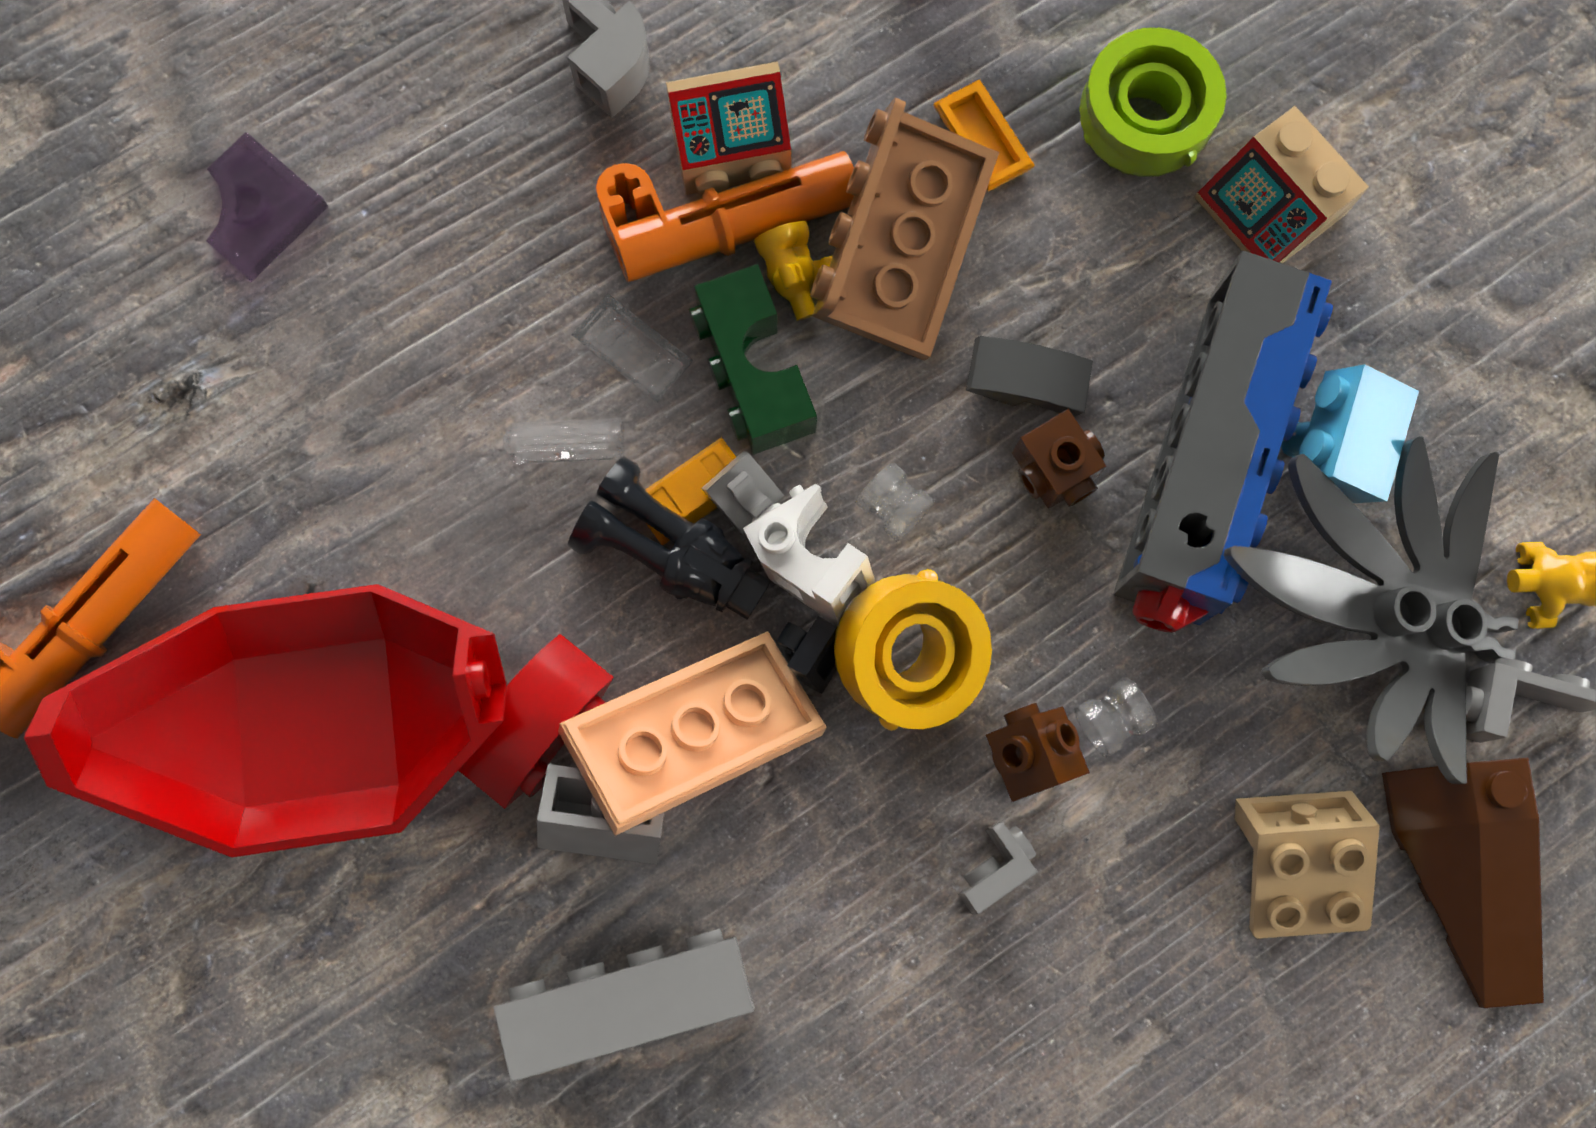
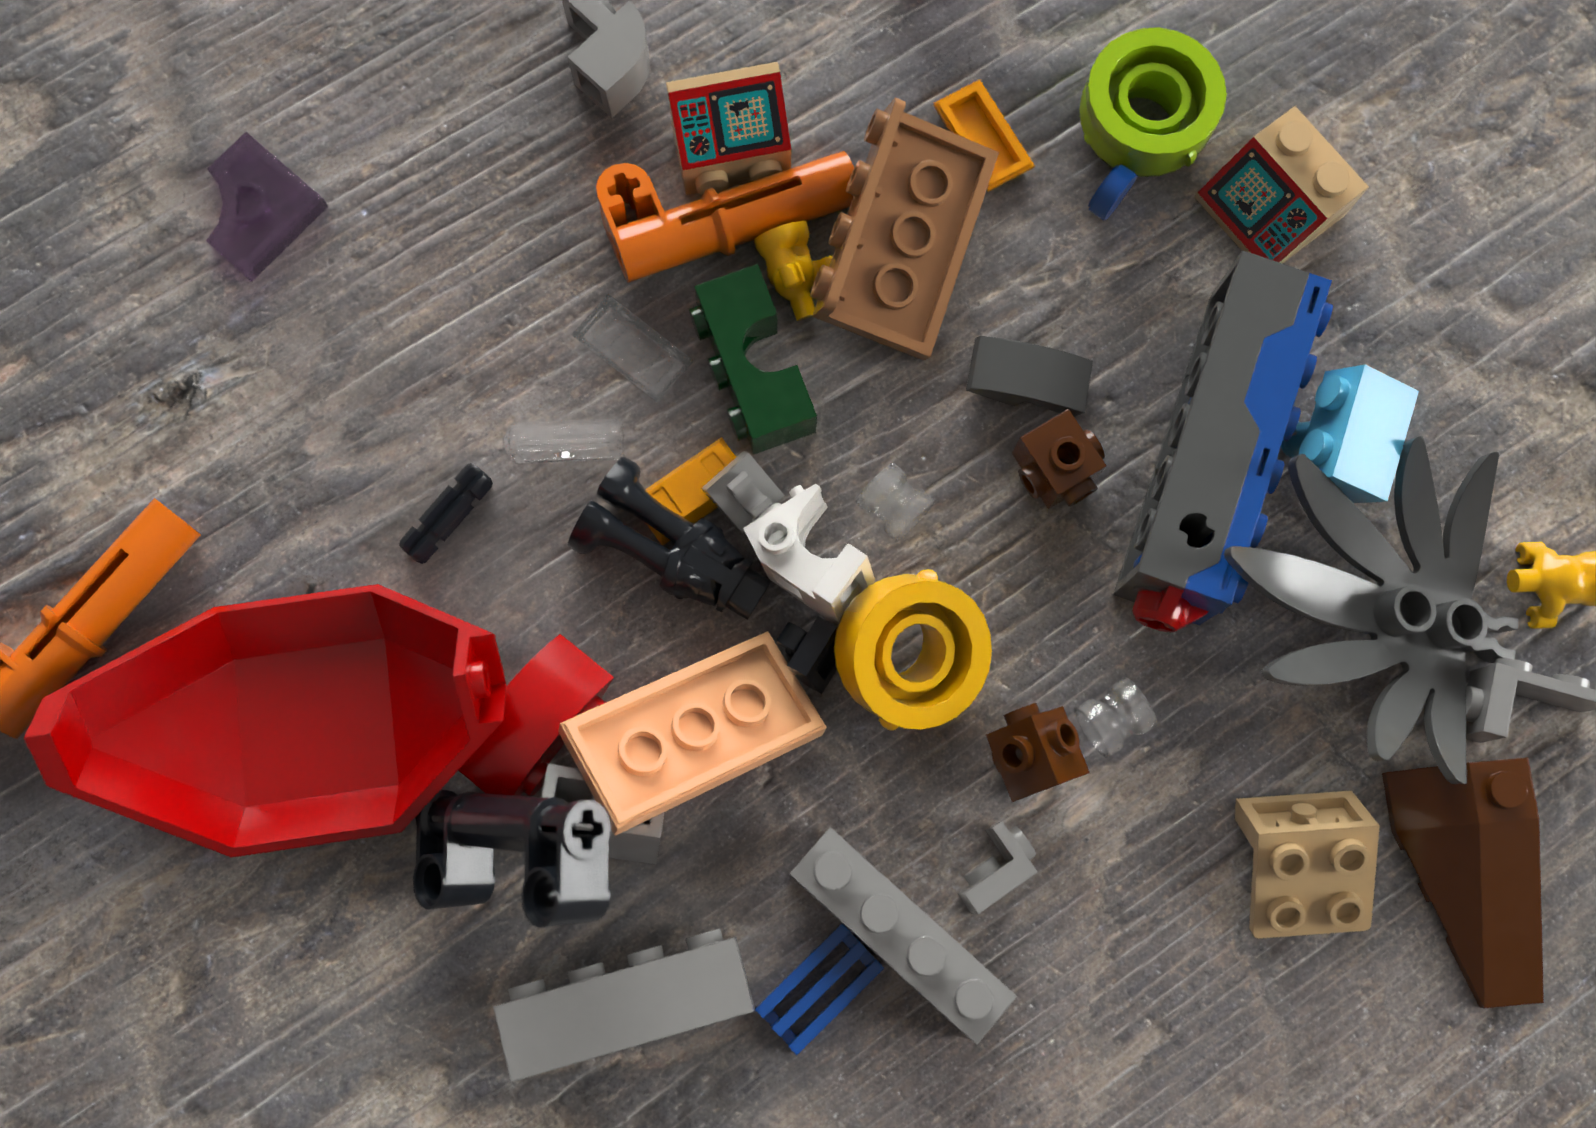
none -> black axle [399,463,493,564]
none -> black piece [413,790,611,928]
none -> blue tile [755,923,884,1055]
none -> light grey brick [789,827,1018,1045]
none -> blue tile [1088,164,1138,221]

